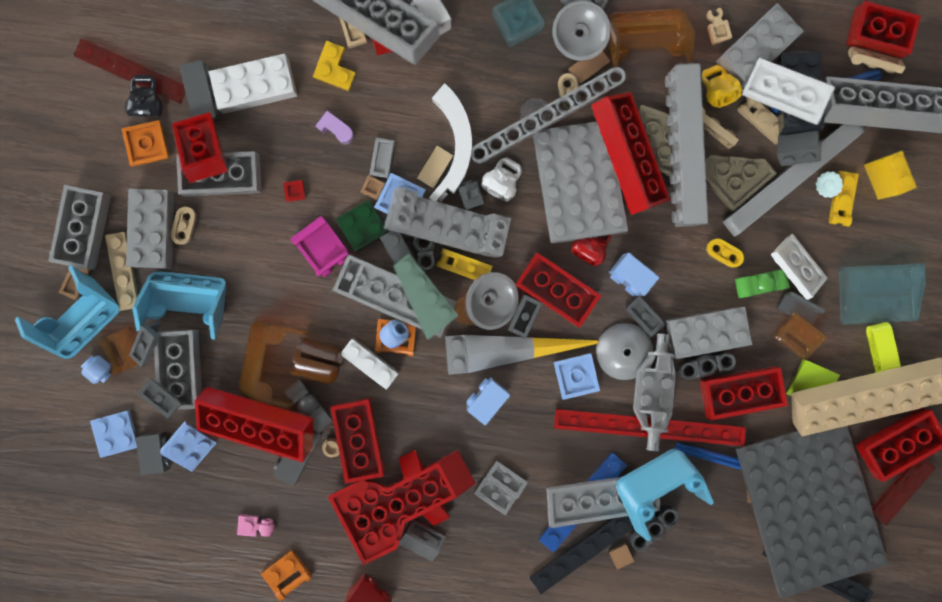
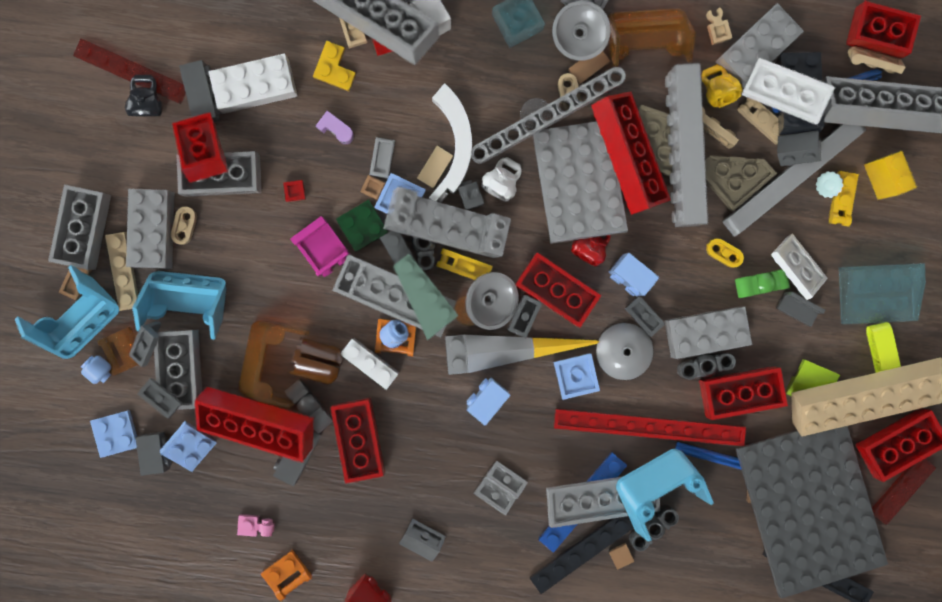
orange plate [121,120,170,167] -> none
tan plate [322,438,339,457] -> none
red piece [328,449,476,565] -> none
light grey plate [633,334,676,451] -> none
clear orange plate [773,312,827,360] -> none

